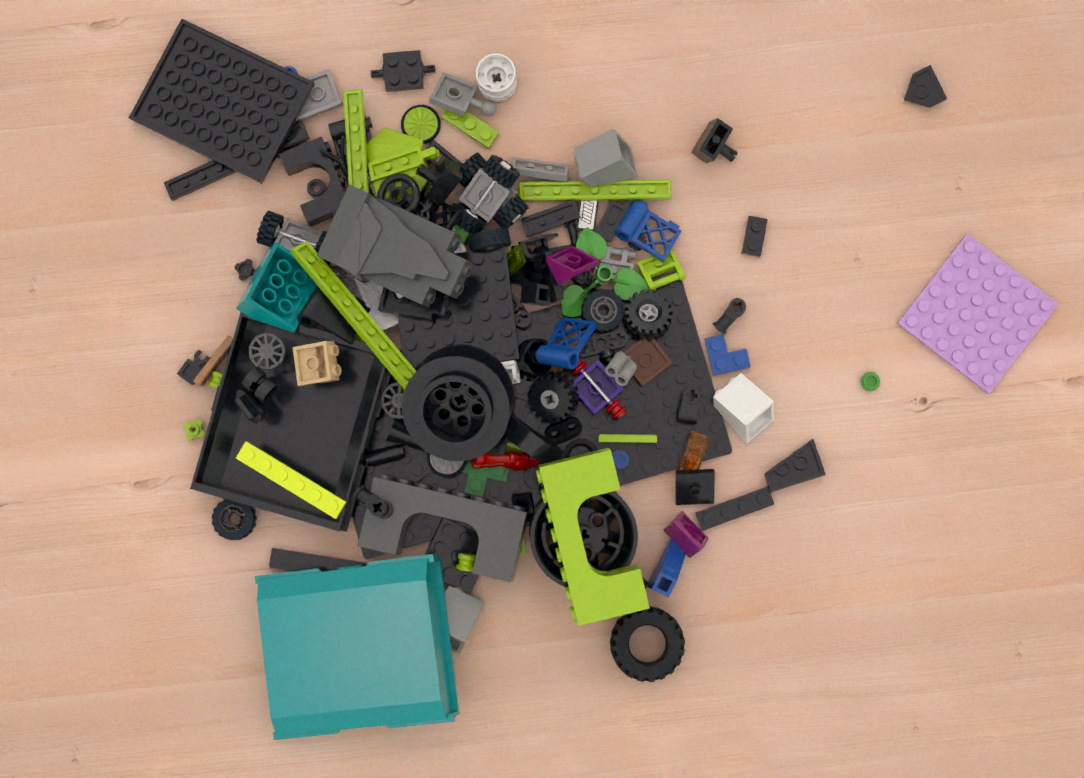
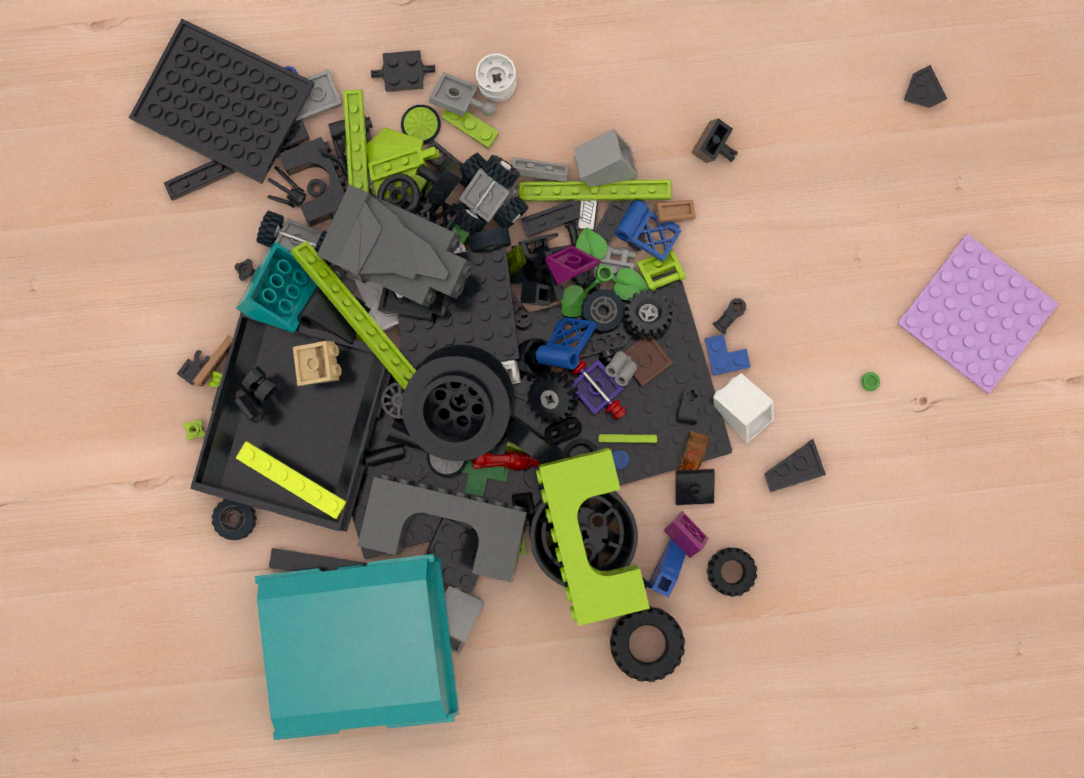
dark grey wheel [249,333,286,370] -> none
black connector [353,485,393,519] -> none
lime wheel [456,553,476,572] -> none
black plate [695,486,774,531] -> none
black plate [741,216,768,257] -> none
none -> black plant [267,166,307,208]
none -> medium nougat tile [655,200,696,223]
none -> black tyre [707,547,758,597]

